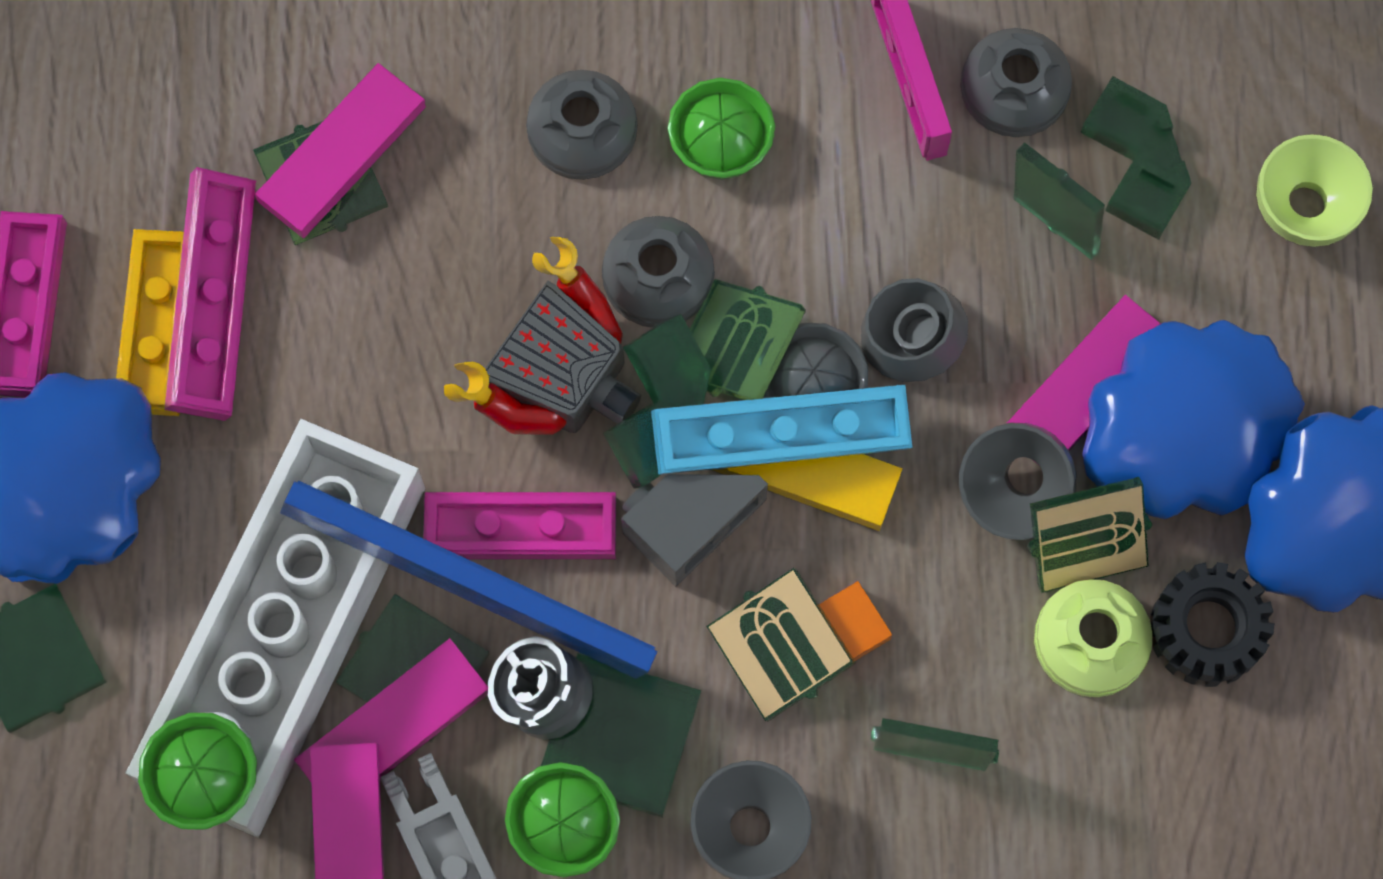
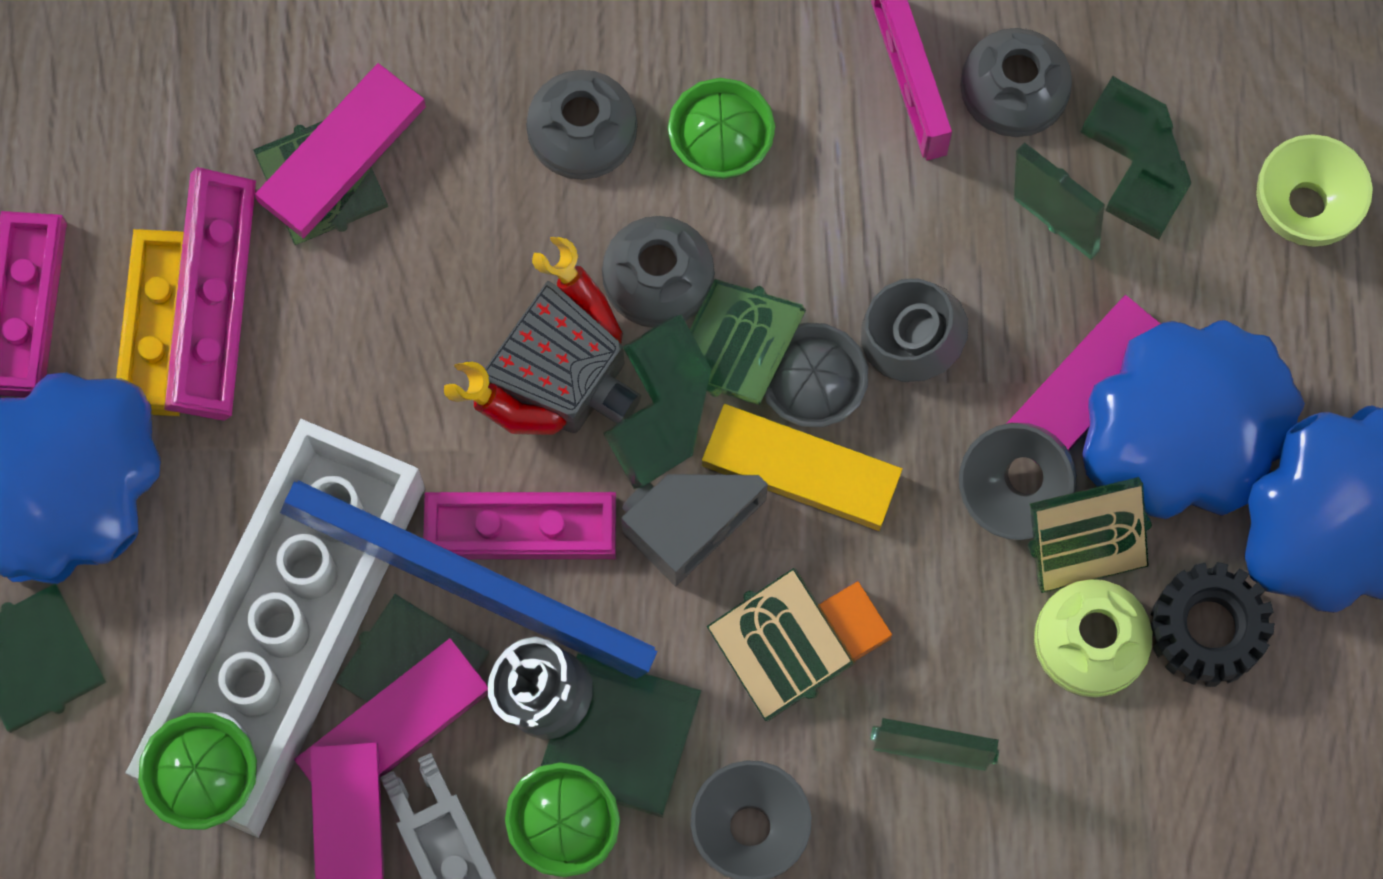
medium azure tile [651,385,913,475] -> none

